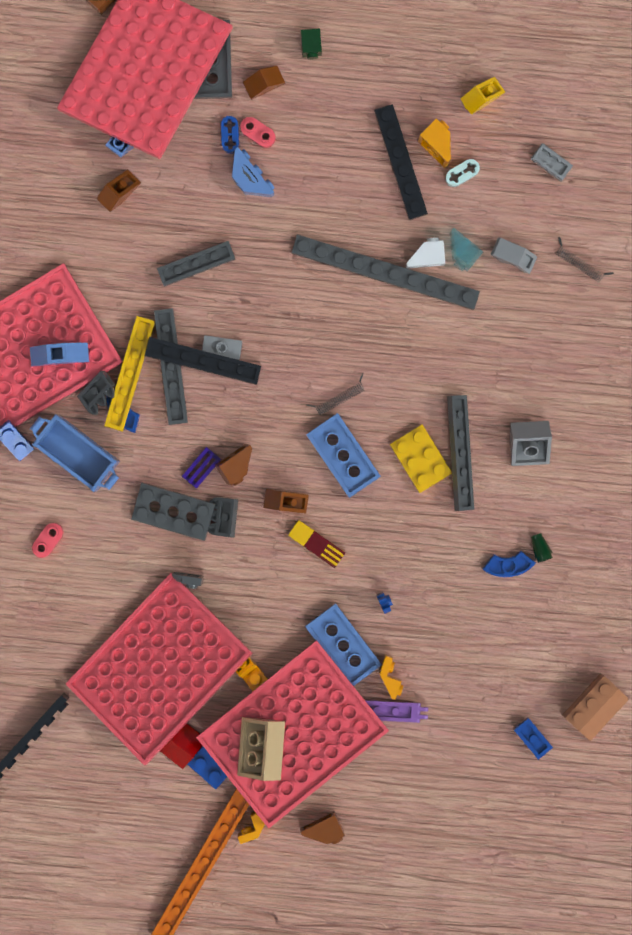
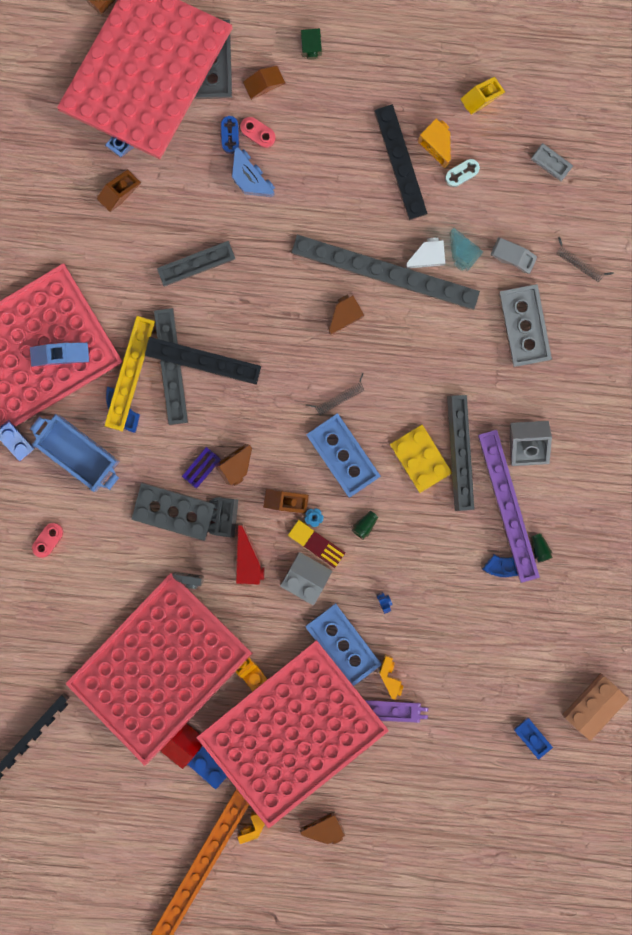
dark grey plate [77,371,115,415] -> none
light grey plate [202,335,242,360] -> none
tan slope [237,717,285,781] -> none
none -> red slope [236,524,265,585]
none -> light grey slope [280,552,332,606]
none -> dark azure plate [305,508,324,527]
none -> dark orange slope [329,294,364,335]
none -> dark green cone [352,511,379,540]
none -> medium lavender plate [478,430,540,583]
none -> light grey plate [499,284,552,367]

